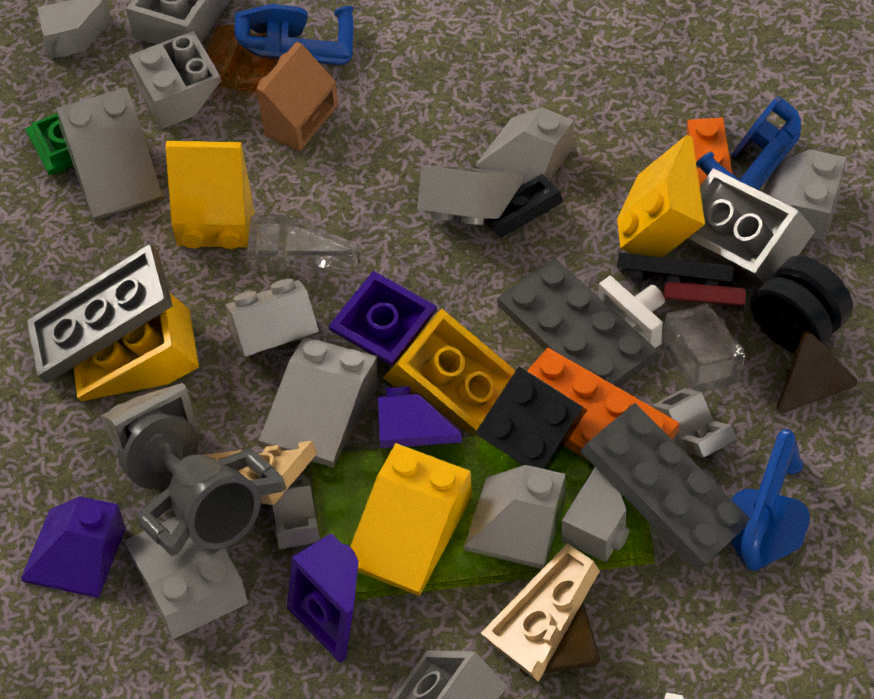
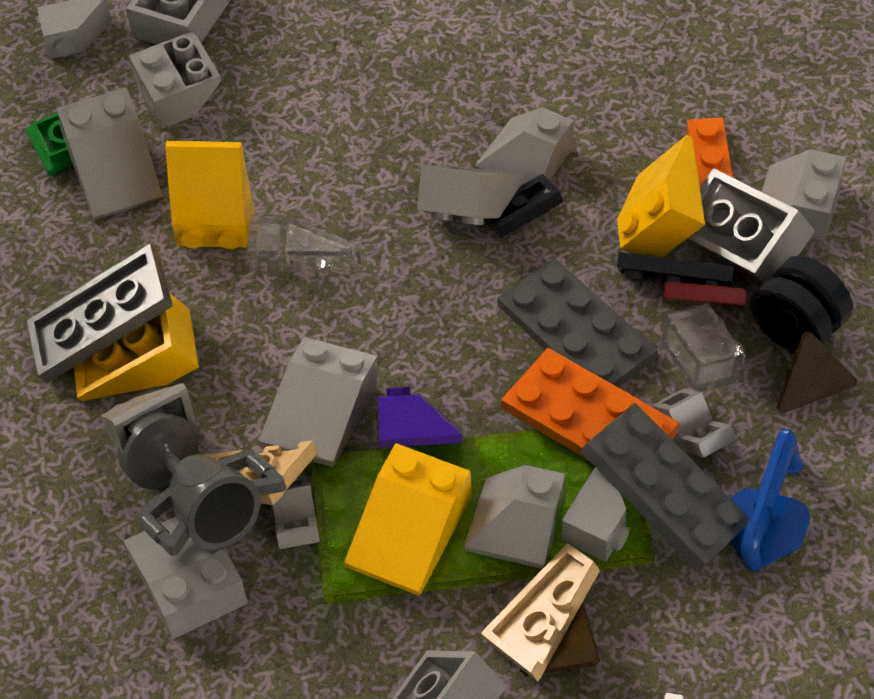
dark purple slope [21,496,126,598] -> none
clear orange slope [206,25,279,92] -> none
light grey slope [225,279,319,357] -> none
blue piece [234,4,354,65] -> none
medium nougat slope [256,42,339,151] -> none
dark purple slope [287,533,359,663] -> none
dark purple slope [328,270,437,367] -> none
yellow slope [383,308,516,442] -> none
black plate [475,366,587,470] -> none
white tile [598,275,665,348] -> none
blue piece [696,95,801,190] -> none

